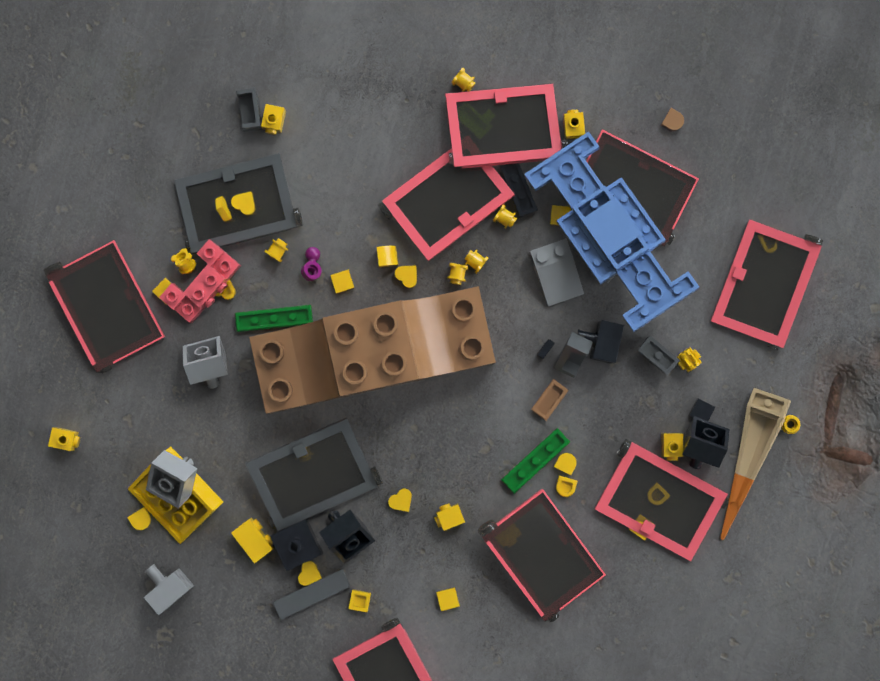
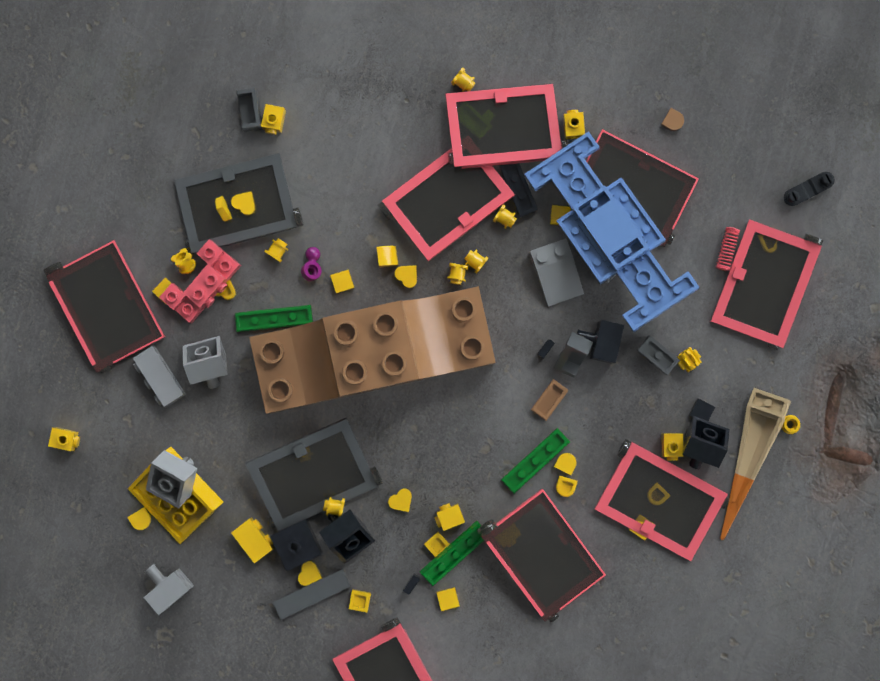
none -> light grey brick [133,346,186,407]
none -> yellow brick [323,497,345,518]
none -> black tile [403,573,420,595]
none -> green tile [419,521,486,586]
none -> yellow tile [424,531,450,557]
none -> coral piece [715,227,740,271]
none -> black piece [784,172,835,206]

